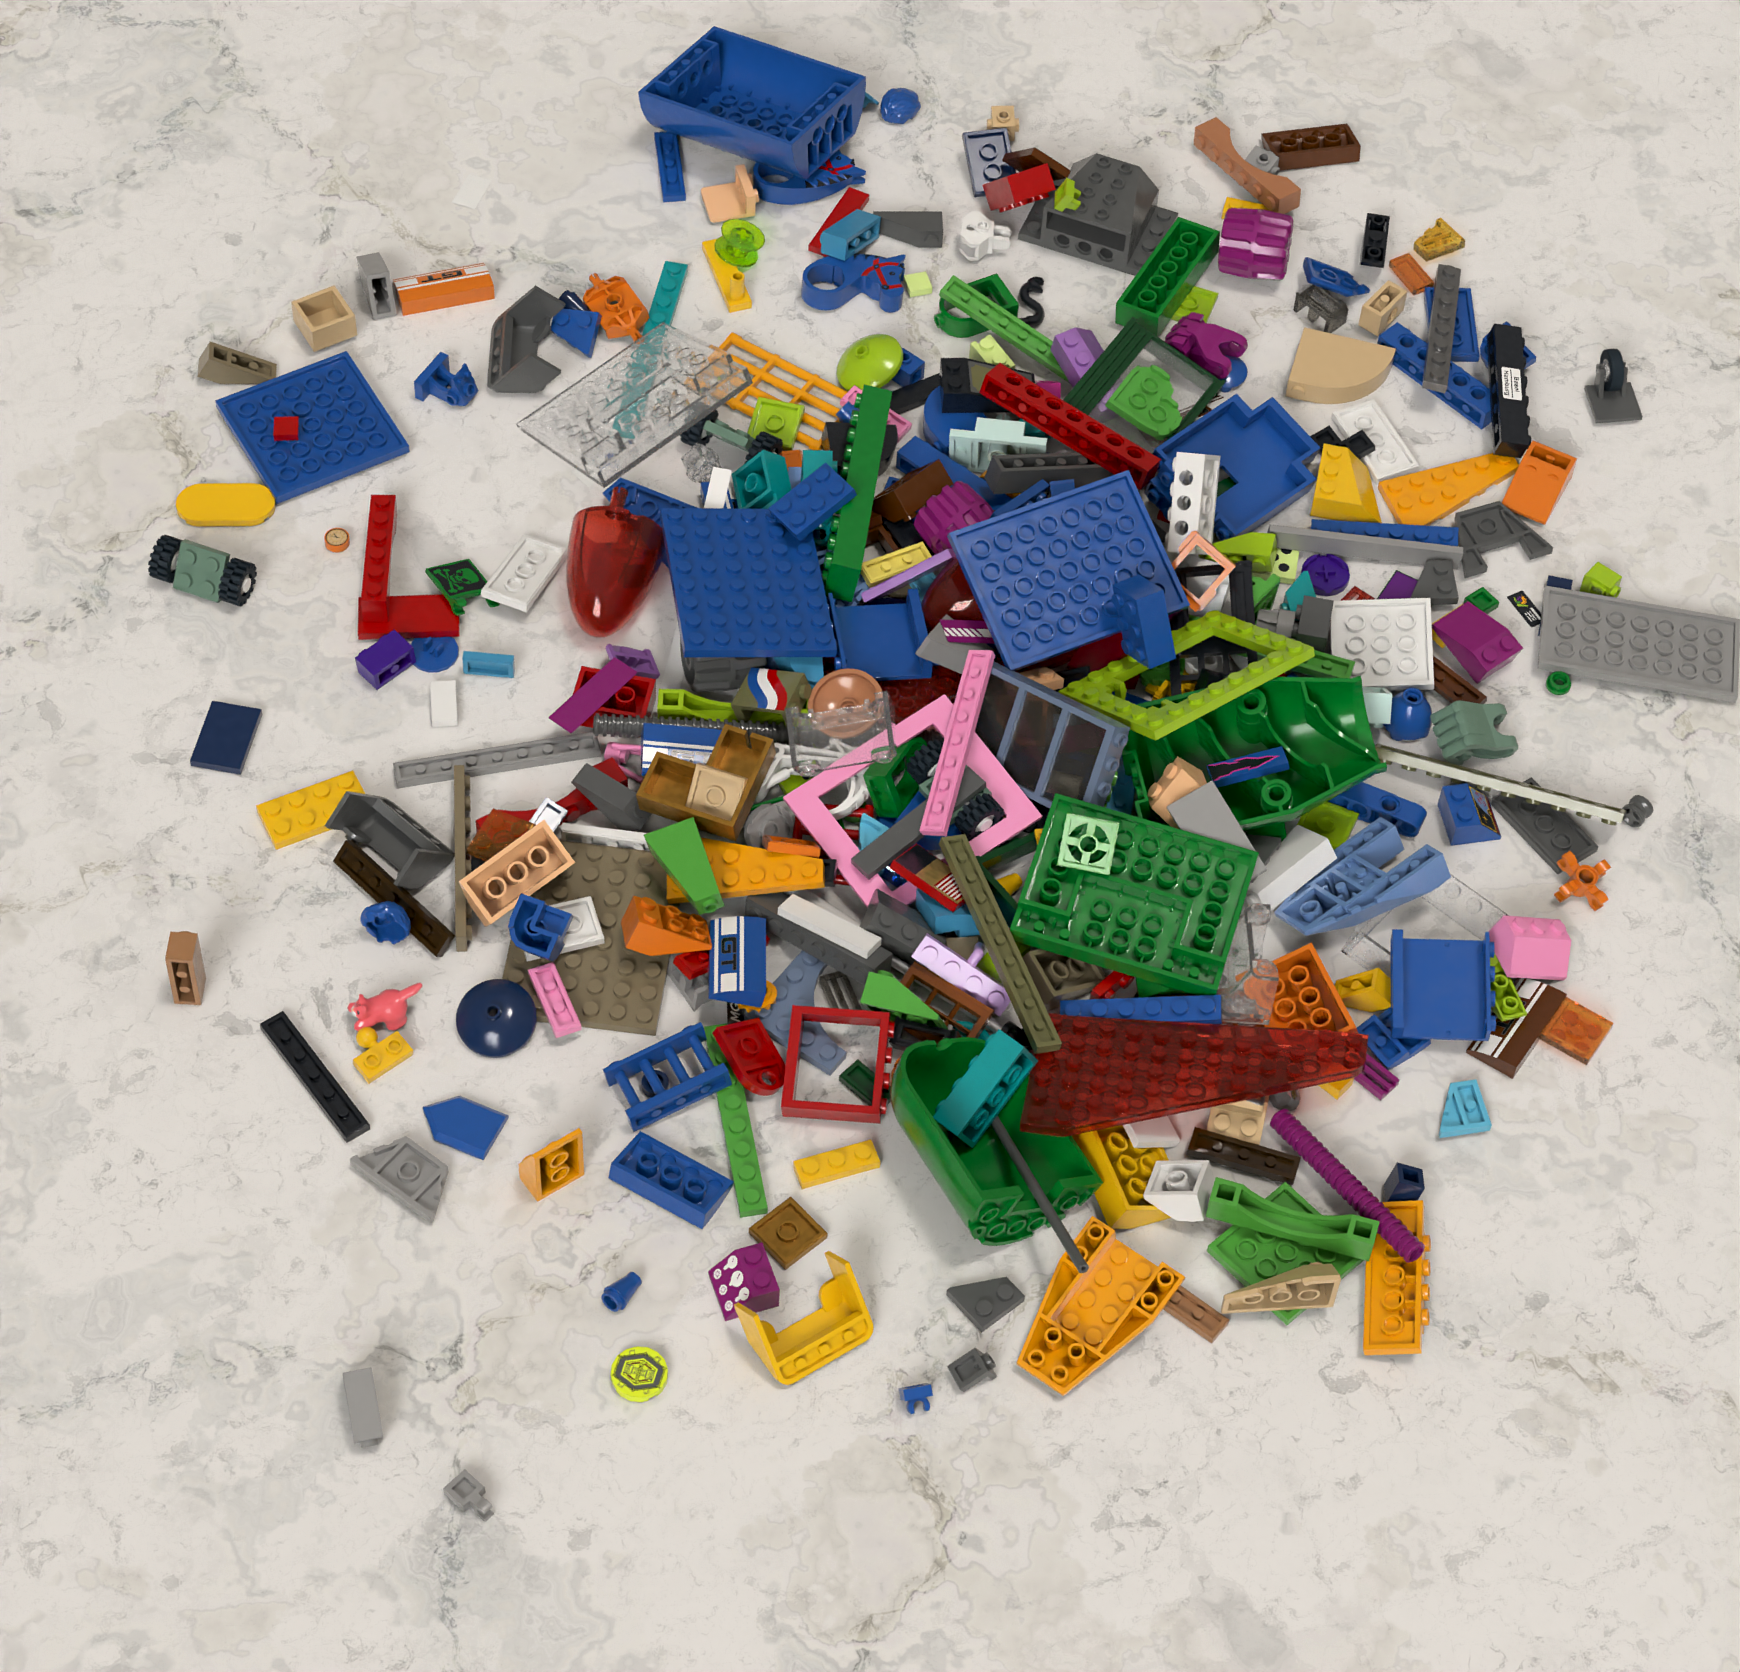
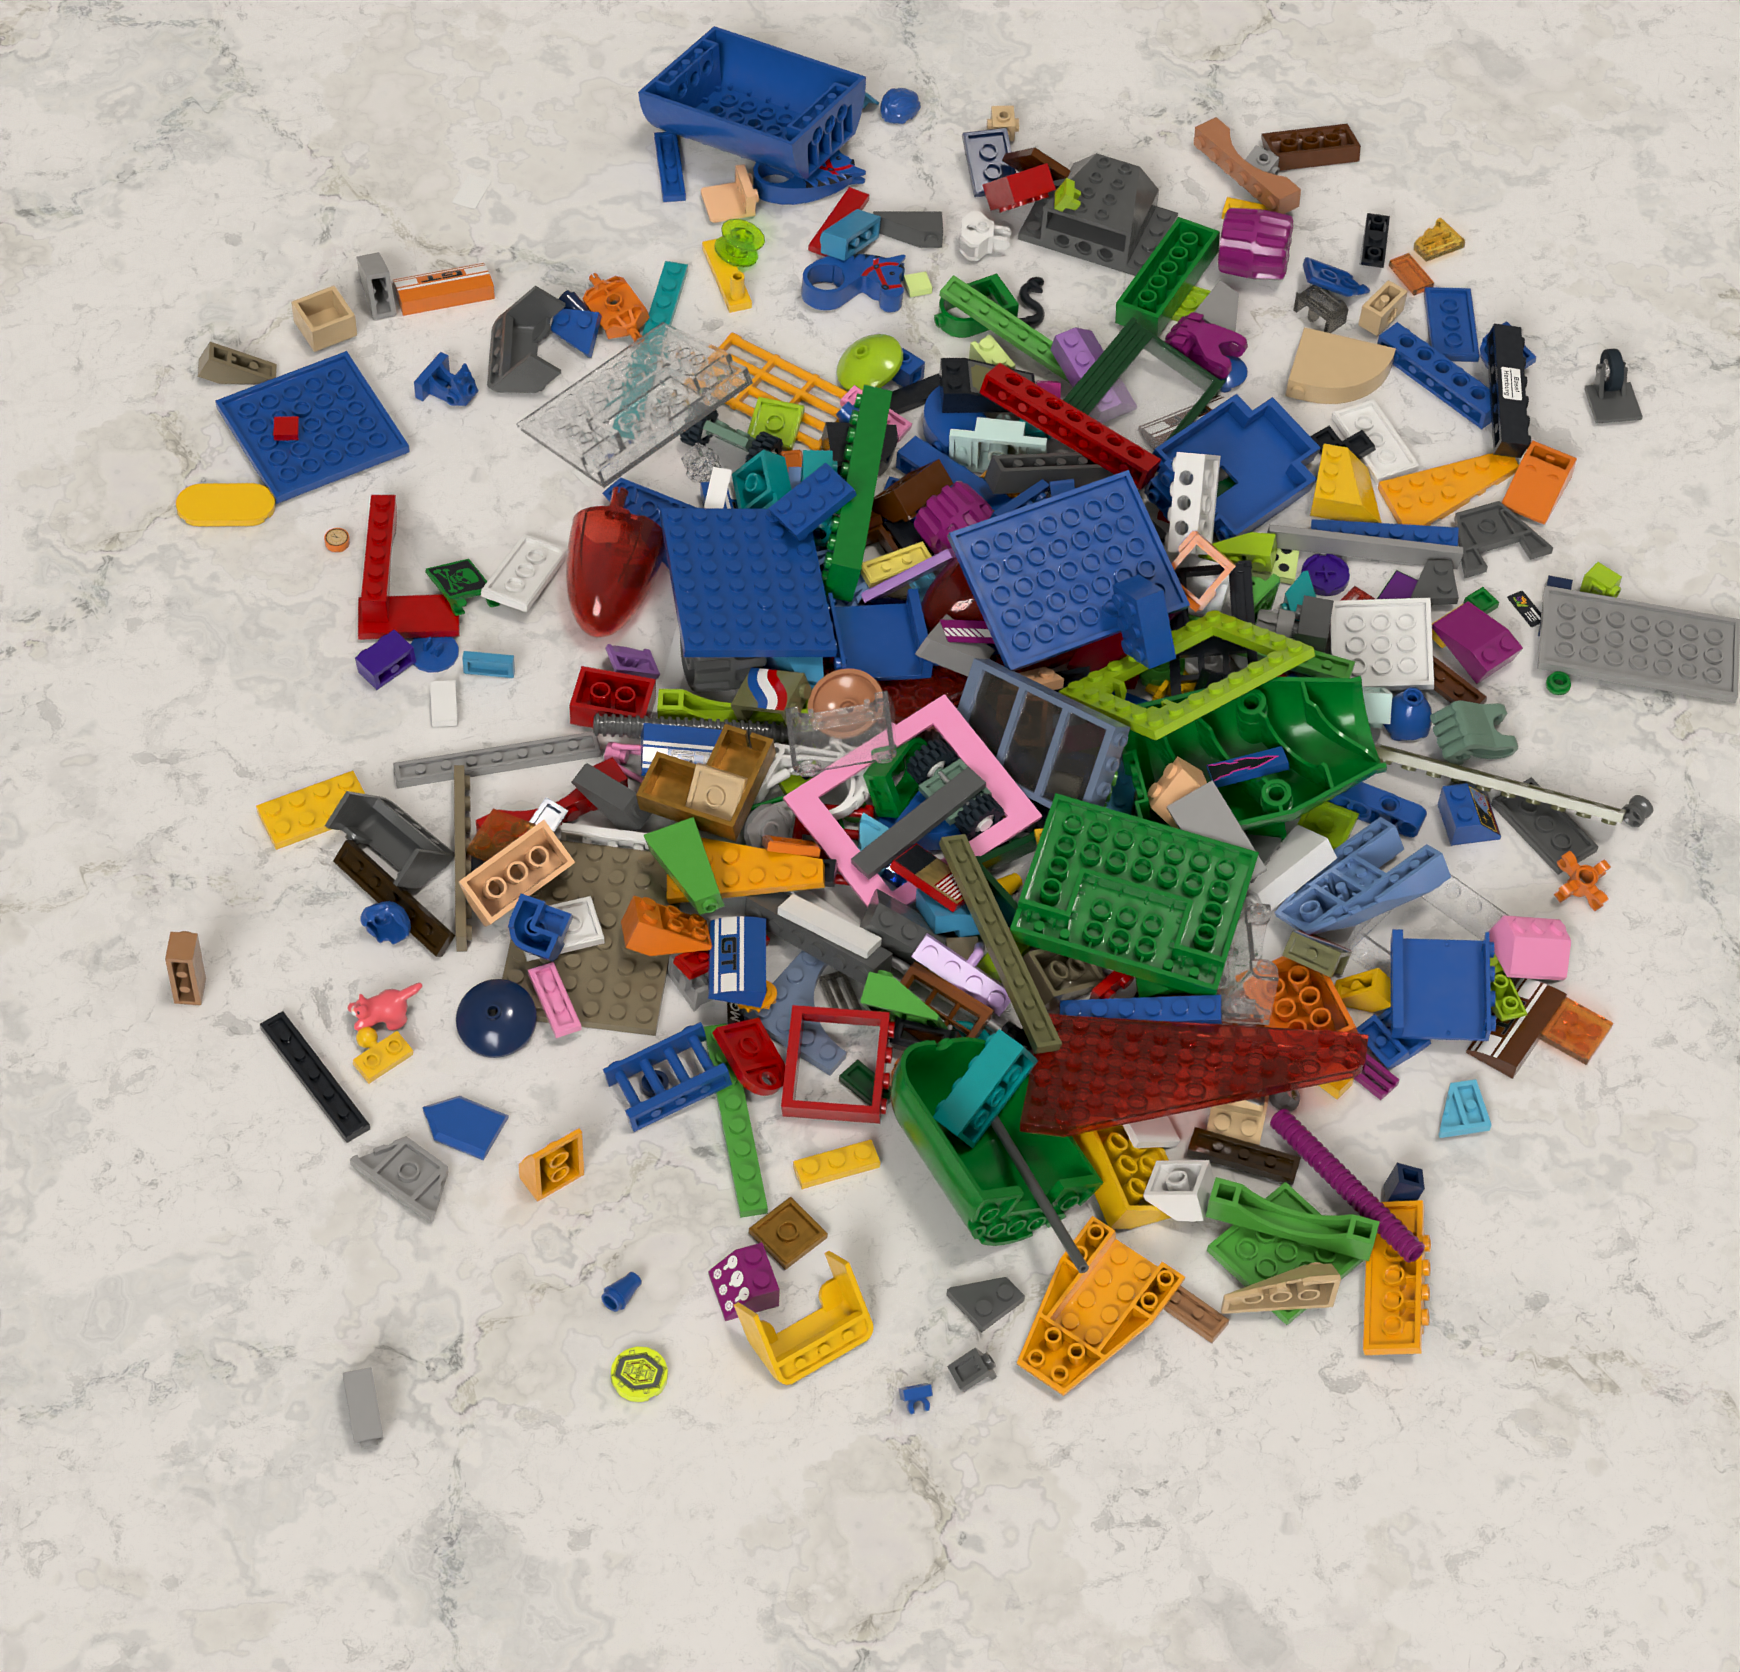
plate [148,534,257,606] -> none
dark blue tile [190,701,262,775] -> none
light grey plate [443,1469,494,1522] -> none
magenta sticker [549,657,637,733] -> none
blue slope [609,1131,734,1229] -> none
bright pink tile [919,650,995,836] -> none
piece [1057,812,1120,875] -> none
bright green plate [1105,365,1182,441] -> none
flat silver plate [1422,264,1461,393] -> none
none -> light grey slope [1195,280,1239,332]
none -> olive panel [1282,930,1353,977]

